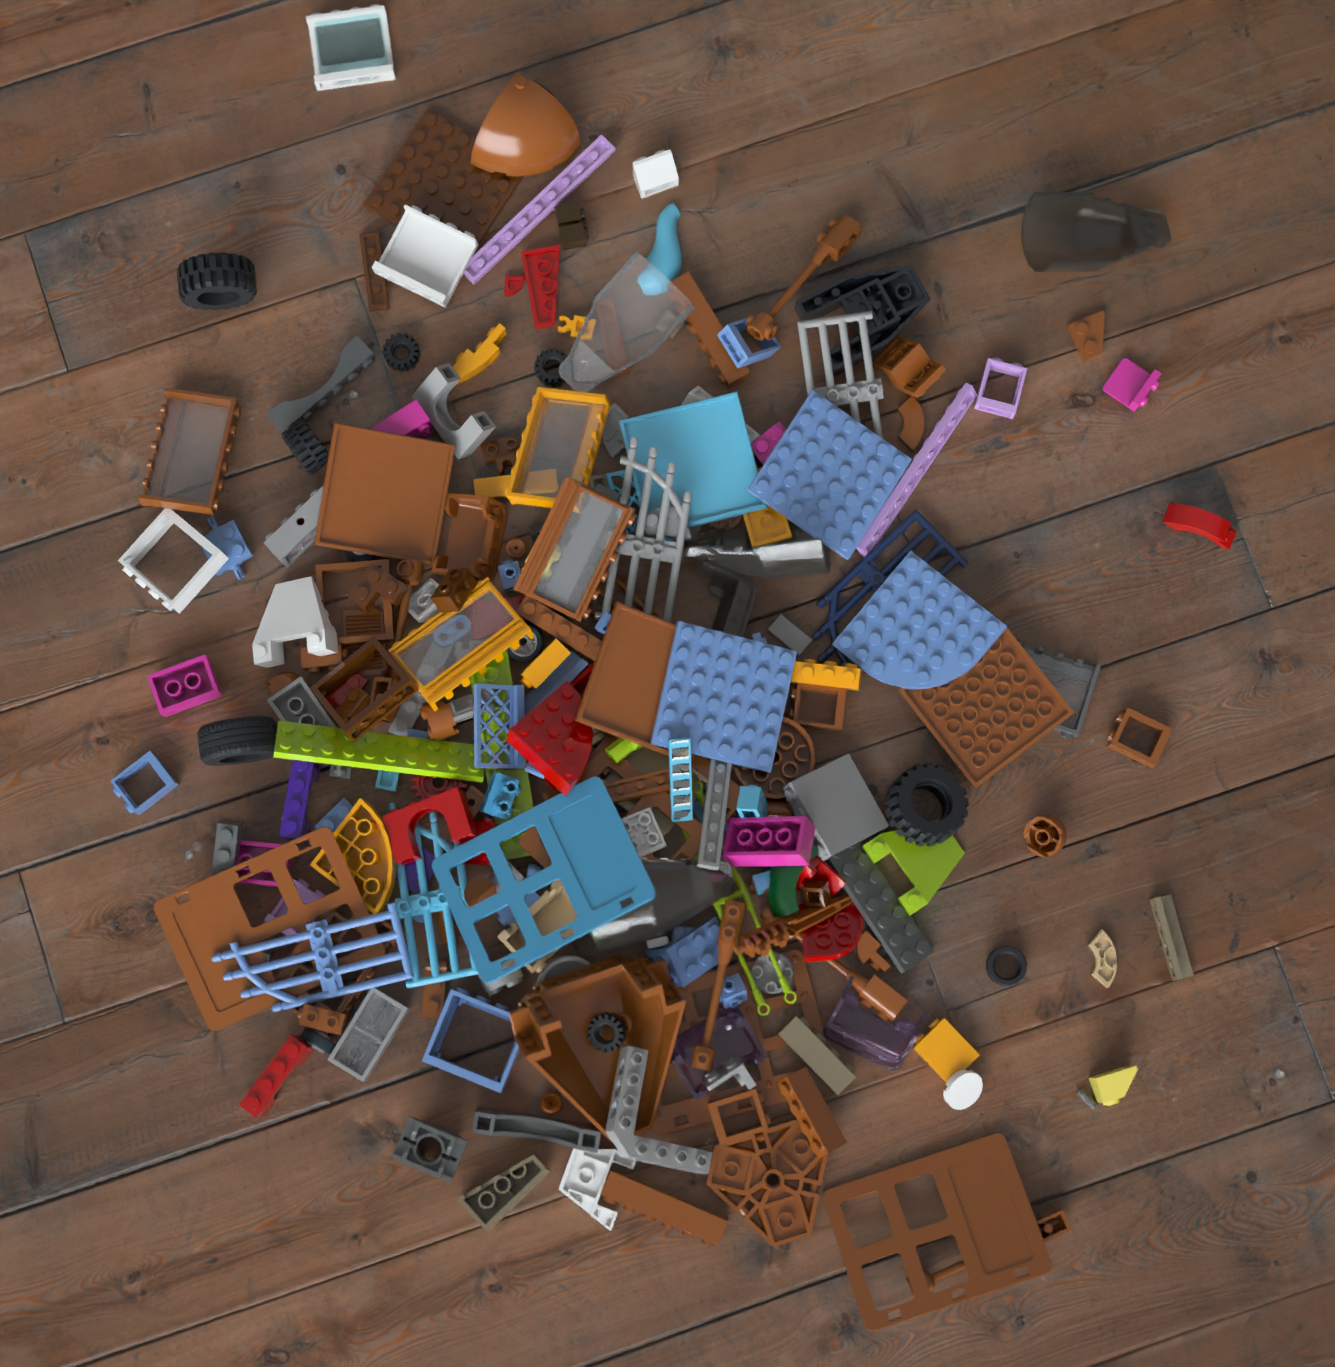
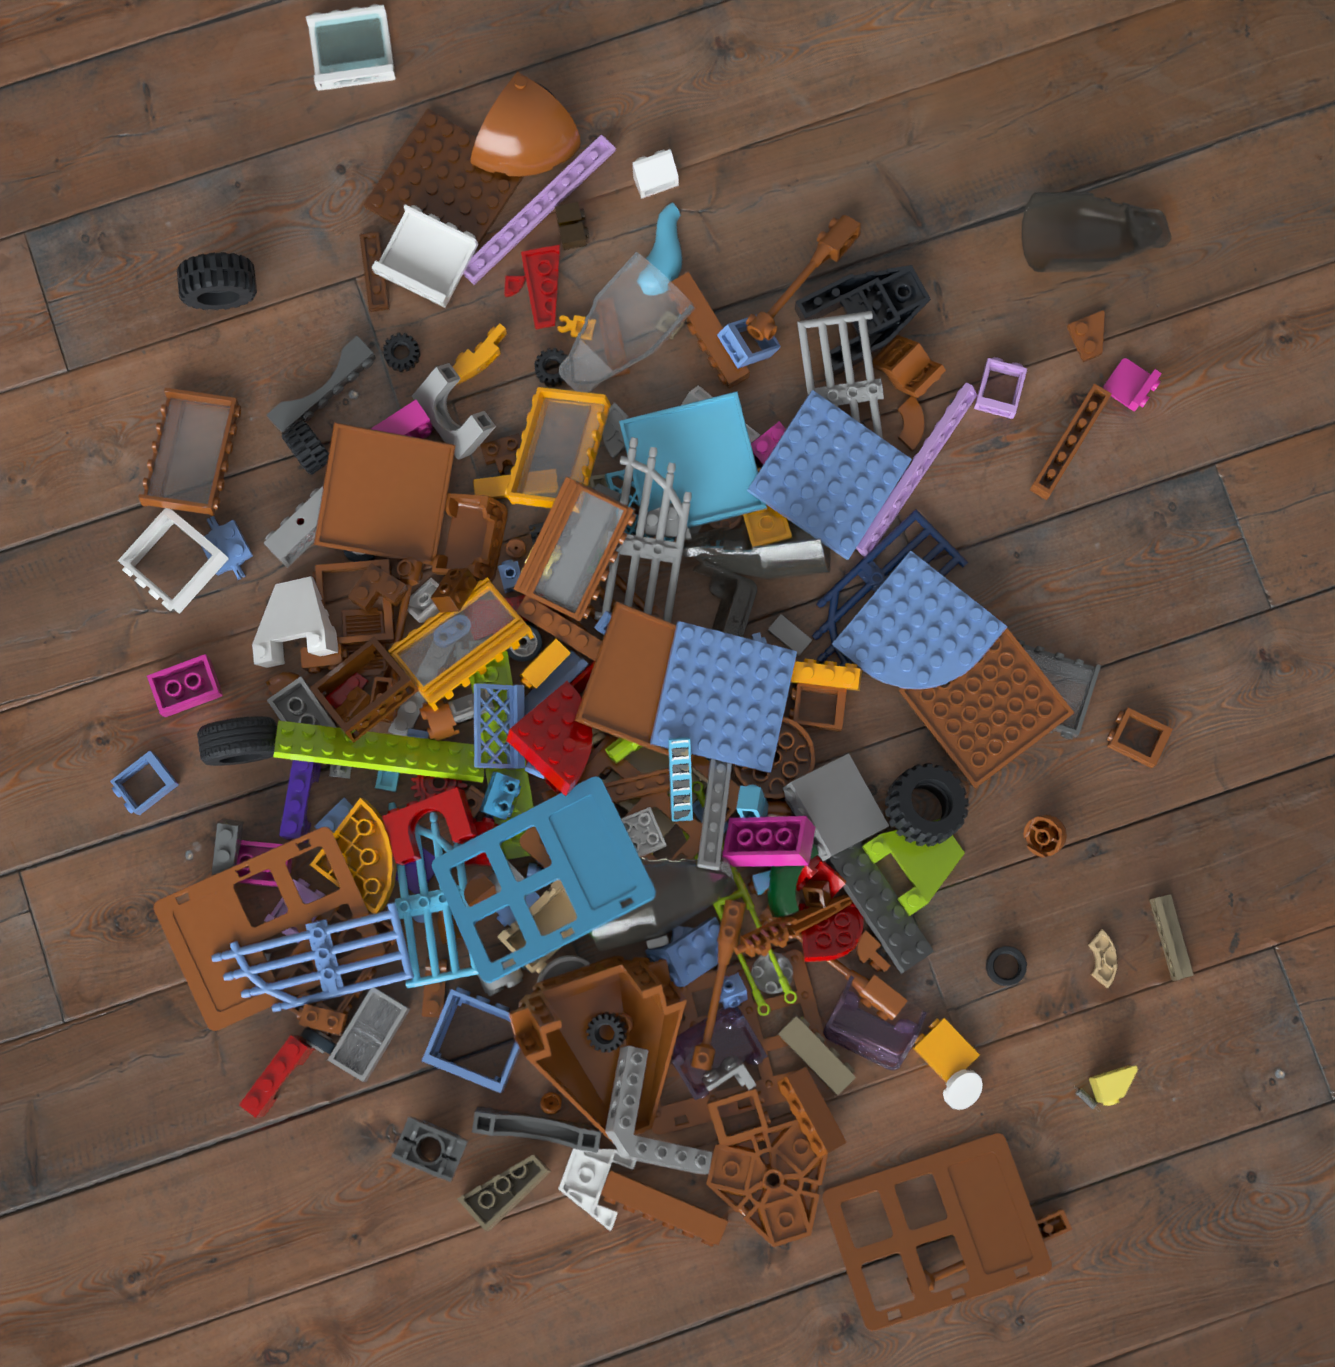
red arch [1163,503,1237,550] -> none
none -> dark orange brick [1030,383,1112,500]

